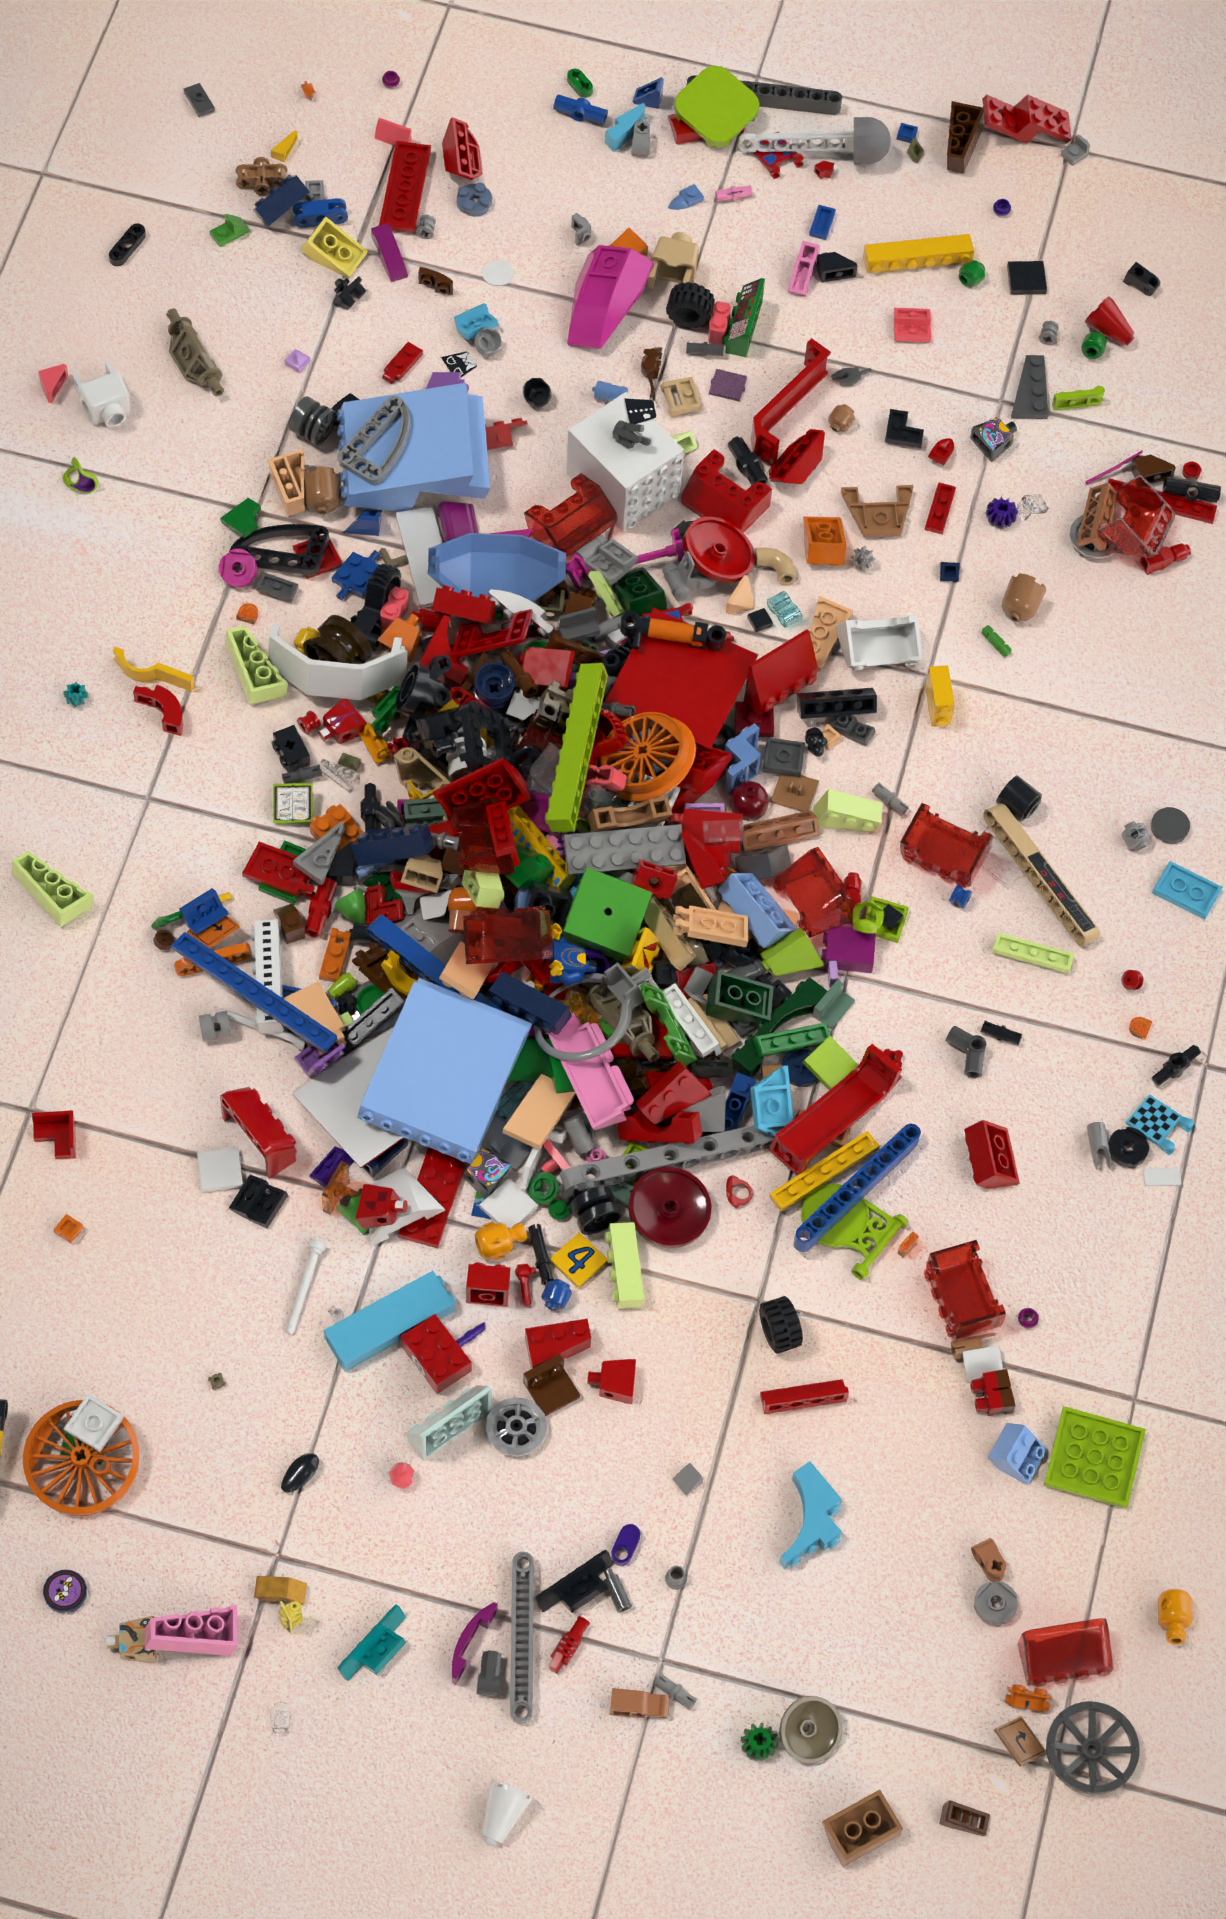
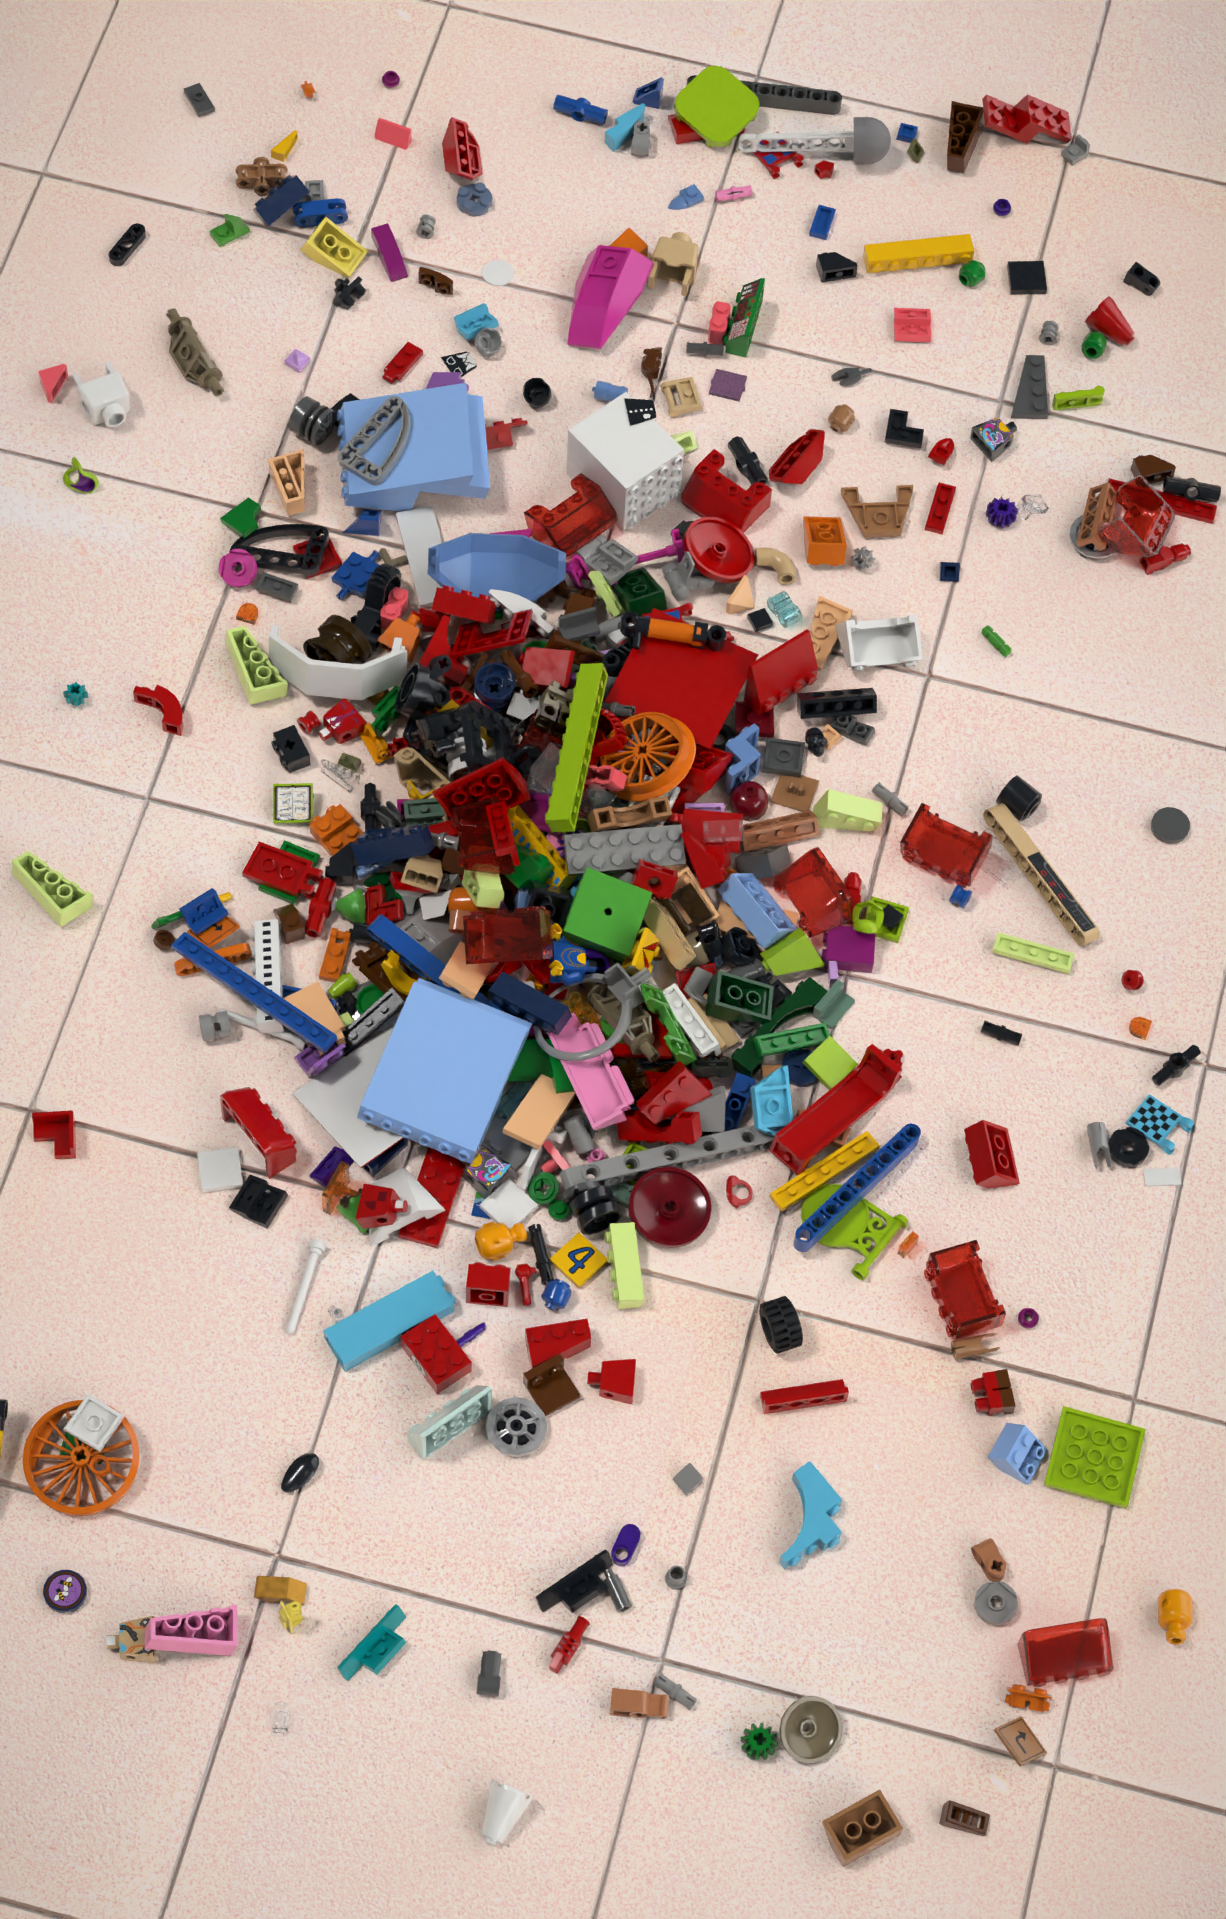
orange plate [53,1214,84,1243] -> none
yellow piece [113,647,195,692] -> none
dark tan piece [208,1372,226,1390] -> none
dark grey pin [282,764,322,784] -> none
yellow head [293,626,319,656] -> none
light grey wing [293,821,345,885] -> none
medium nougat cylinder [304,467,341,515] -> none
red plate [379,141,431,233] -> none
coral rock [388,1462,415,1489] -> none
magenta piece [437,501,479,543] -> none
magenta slope [452,1602,498,1685] -> none
light grey gear [510,1551,534,1725] -> none
olive bracket [541,590,565,621] -> none
green beam [567,68,593,98] -> none
light grey bracket [571,213,591,245] -> none
dark grey rock [613,420,651,449] -> none
black brick [651,964,676,989] -> none
black tyre [666,282,715,329] -> none
light nougat tile [673,905,748,947] -> none
red panel [751,338,831,466] -> none
bright pink slope [788,241,820,297] -> none
yellow brick [925,665,955,727] -> none
dark grey piece [945,1025,987,1079] -> none
white sticker [963,1345,1003,1382] -> none
medium nougat cylinder [1001,573,1046,622] -> none
dark grey wheel [1046,1701,1140,1795] -> none
dark pink piece [1085,450,1143,484] -> none
light grey head [1121,821,1151,851] -> none
medium azure tile [1152,861,1223,920] -> none
red tile [1182,461,1202,479] -> none

